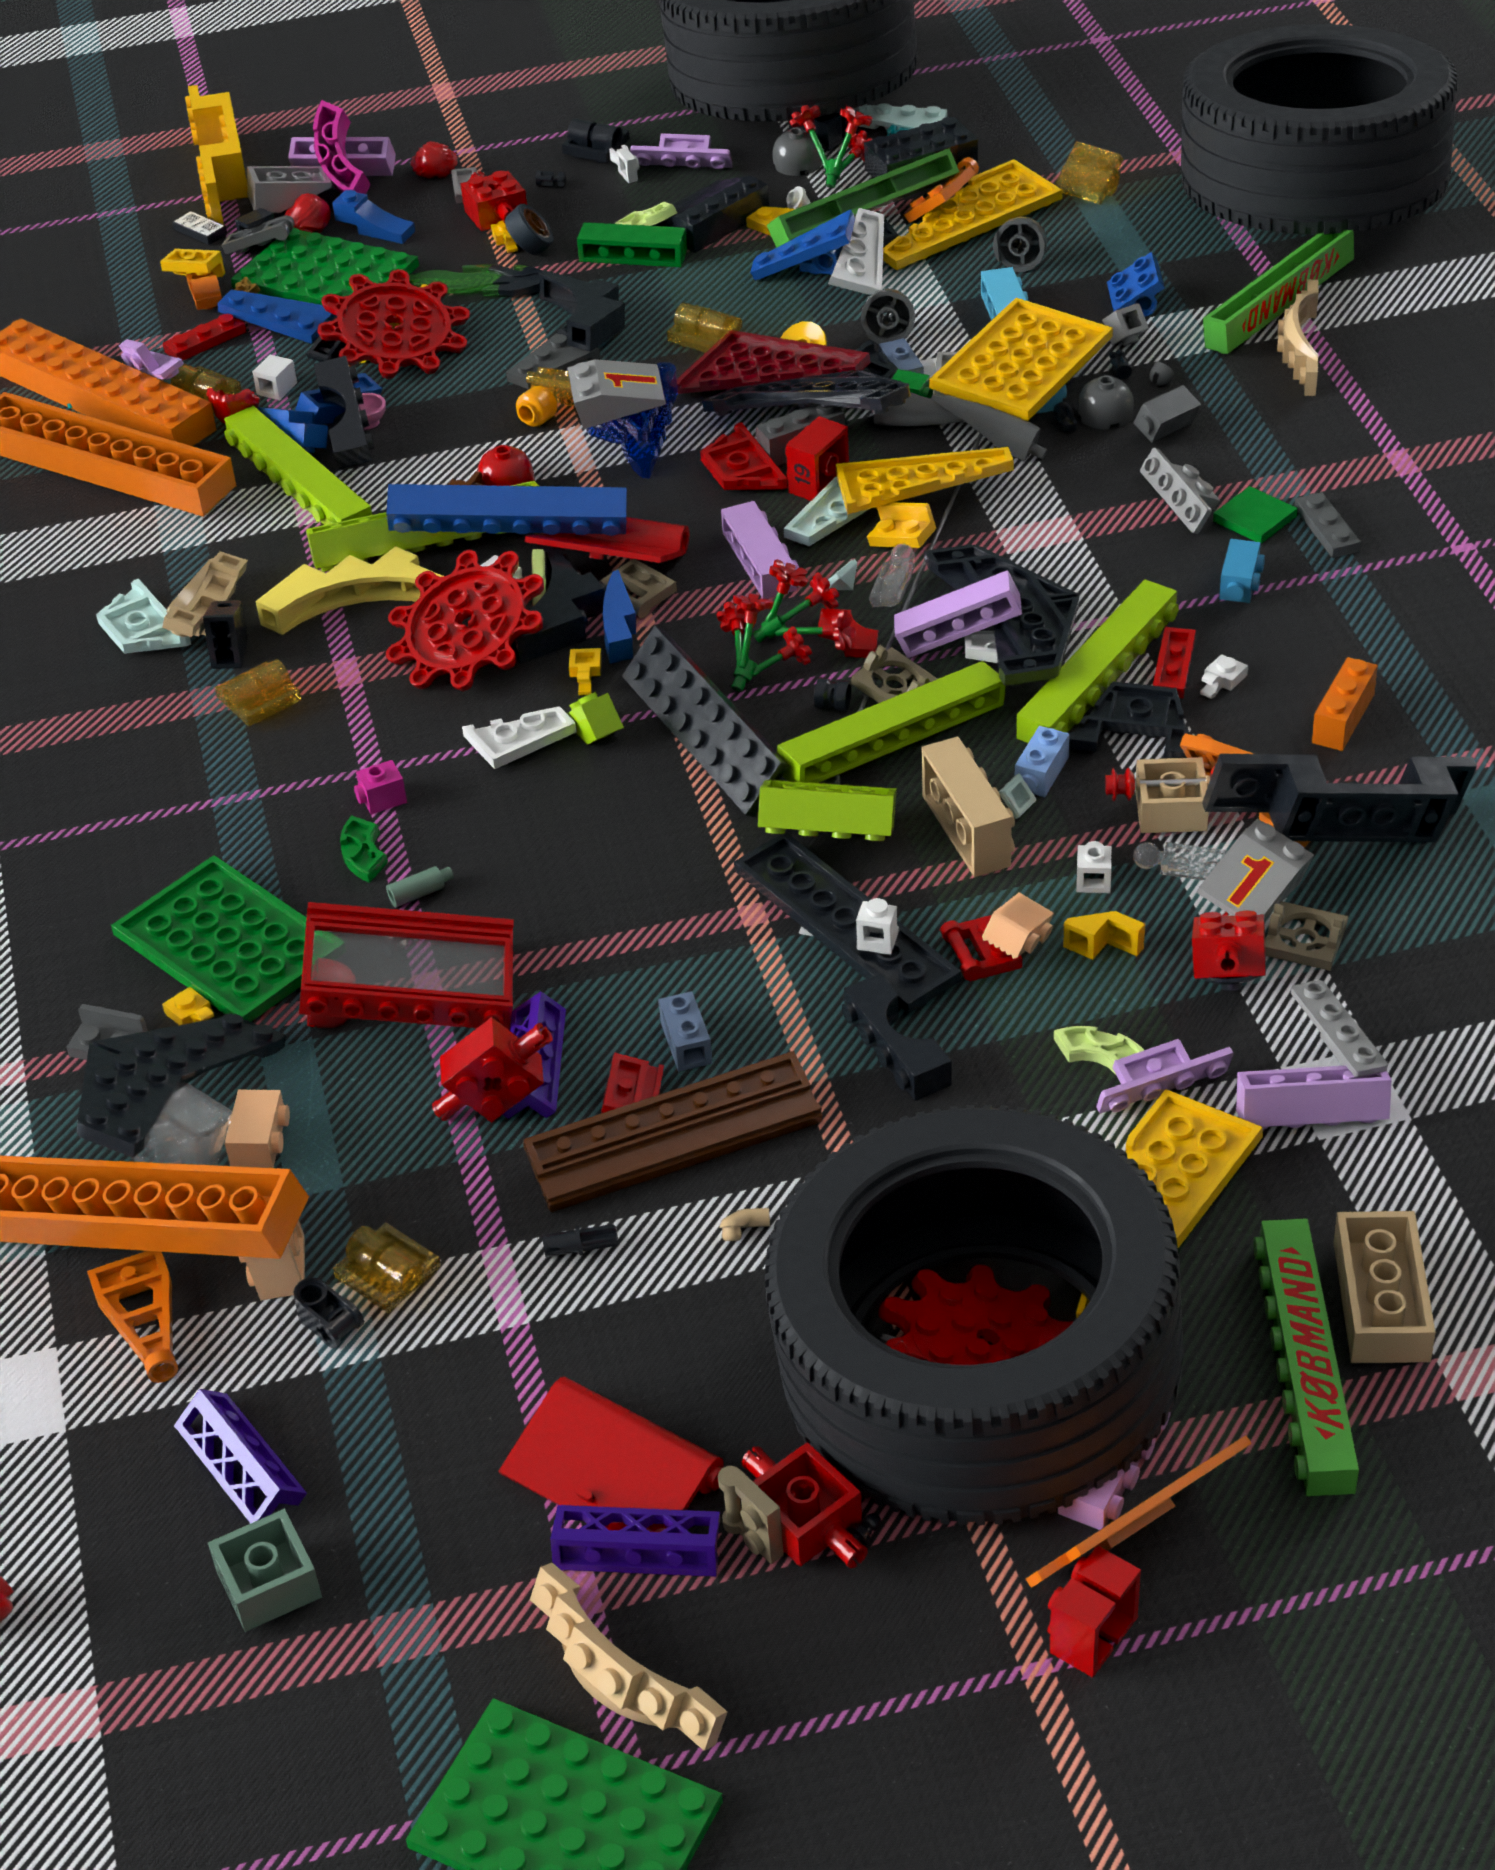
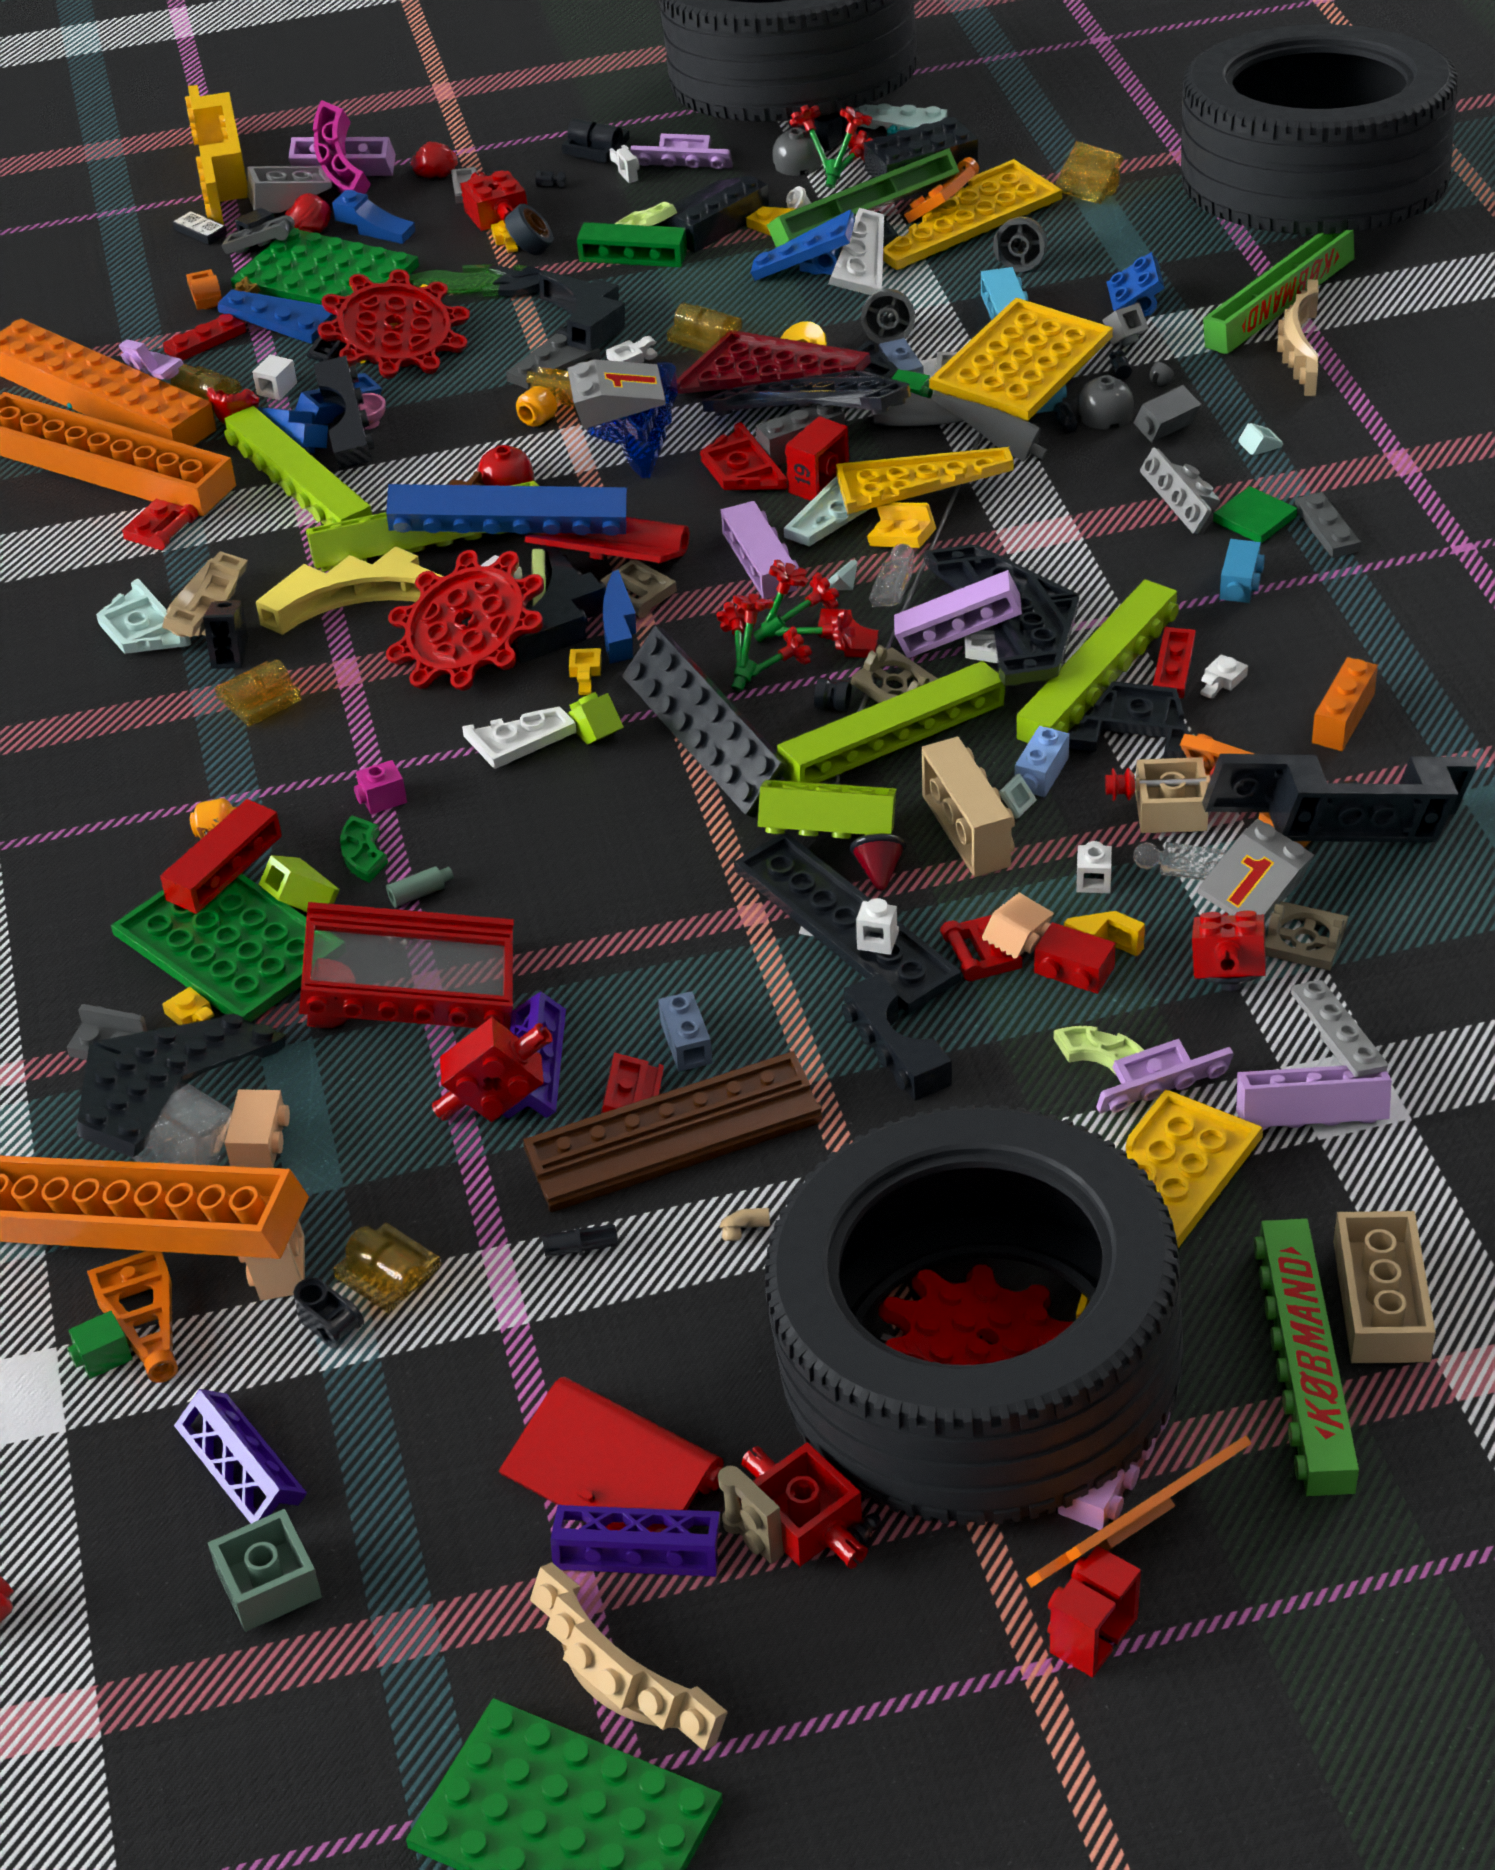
yellow bracket [160,249,225,277] -> none
none -> green brick [67,1311,133,1379]
none -> red plate [122,498,199,550]
none -> red brick [160,799,282,914]
none -> light orange head [190,798,237,839]
none -> lime slope [259,855,340,912]
none -> white plate [606,336,657,363]
none -> dark red hat [850,833,906,891]
none -> red brick [1034,922,1116,994]
none -> light aqua slope [1238,423,1283,455]

